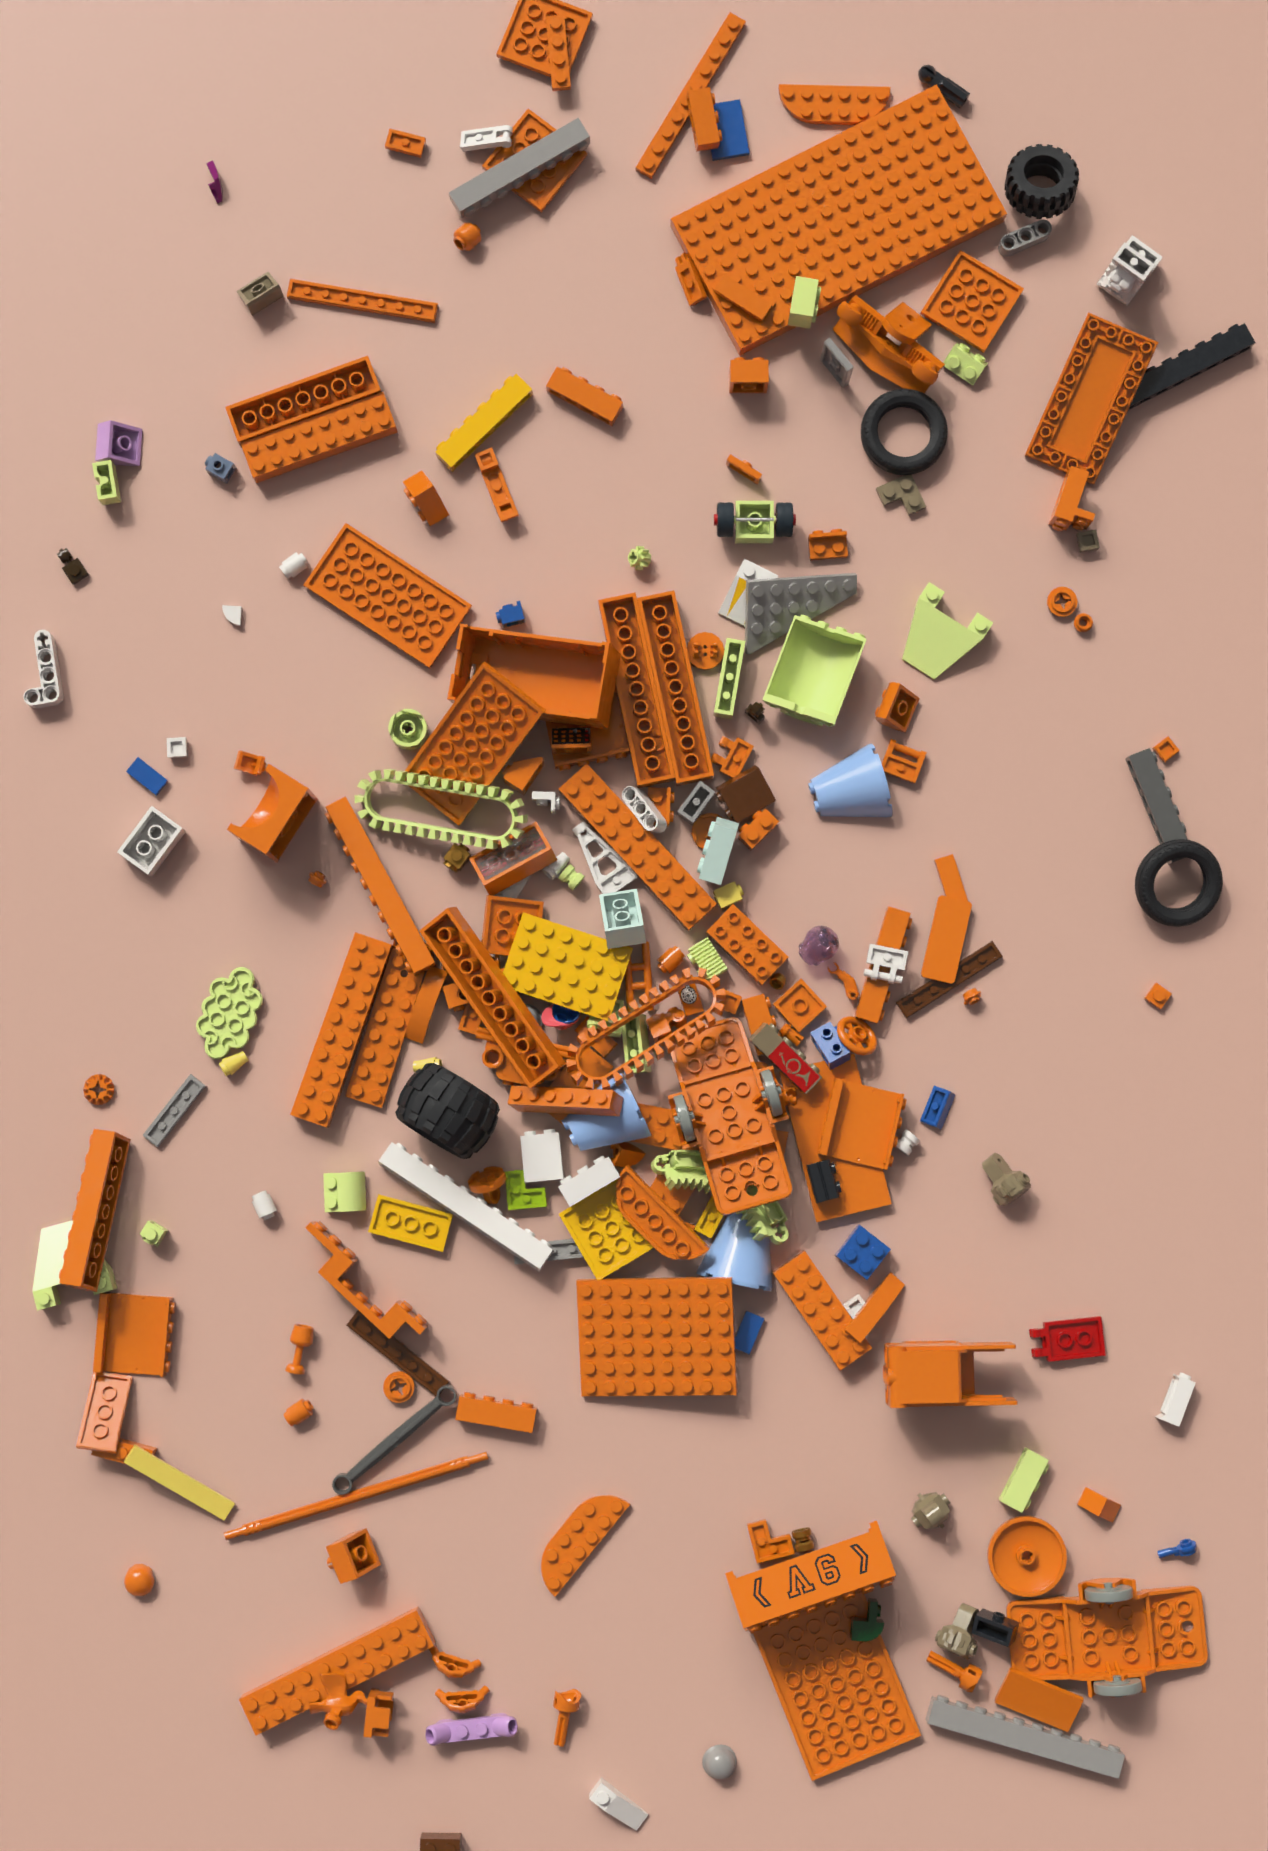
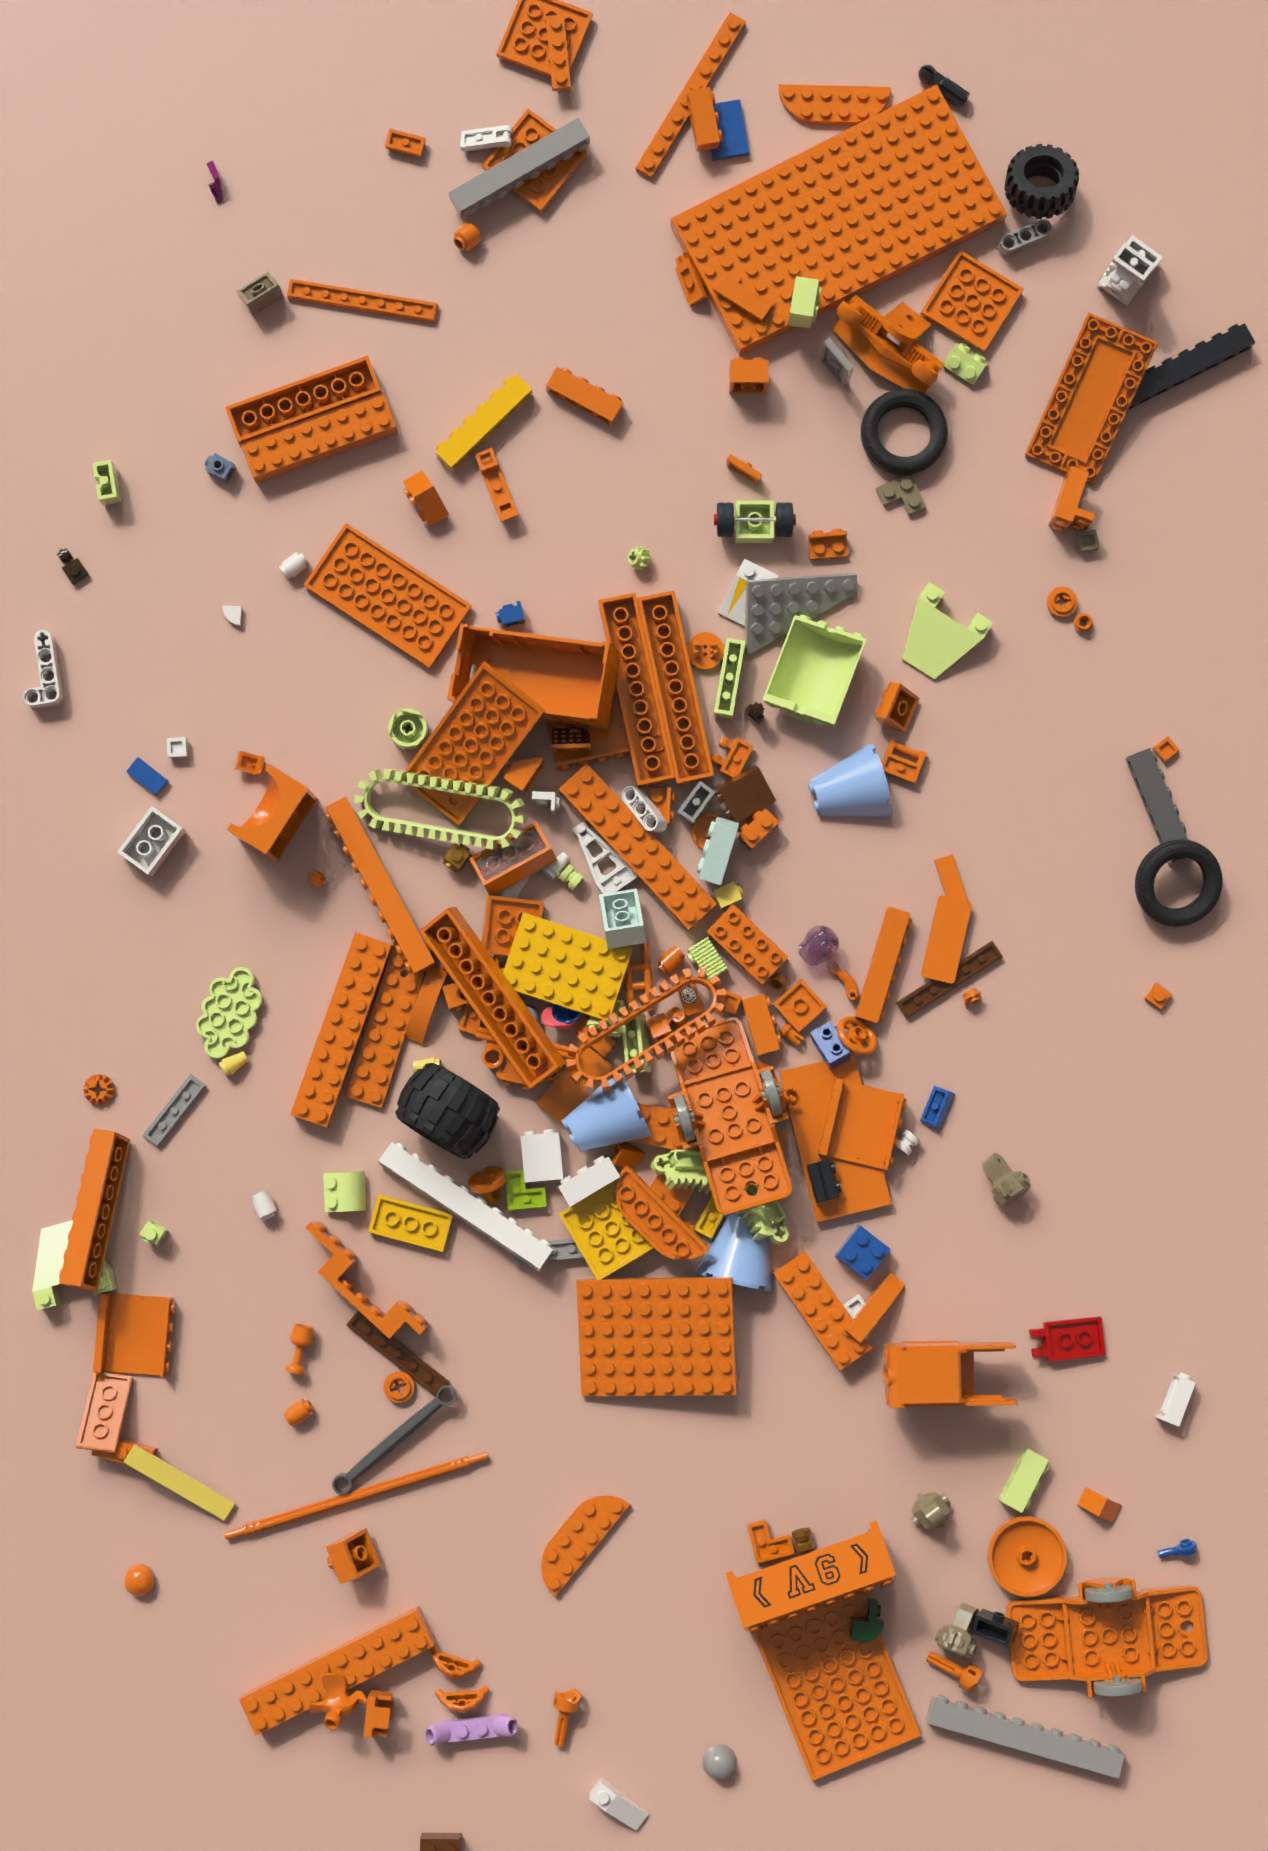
lavender slope [95,420,142,466] -> none
orange brick [455,1392,537,1433] -> none
orange brick [508,1086,623,1117] -> none
blue tile [735,1310,764,1355] -> none
brick [748,1023,822,1094] -> none
white plate [863,944,908,984] -> none
orange tile [995,1668,1084,1732] -> none

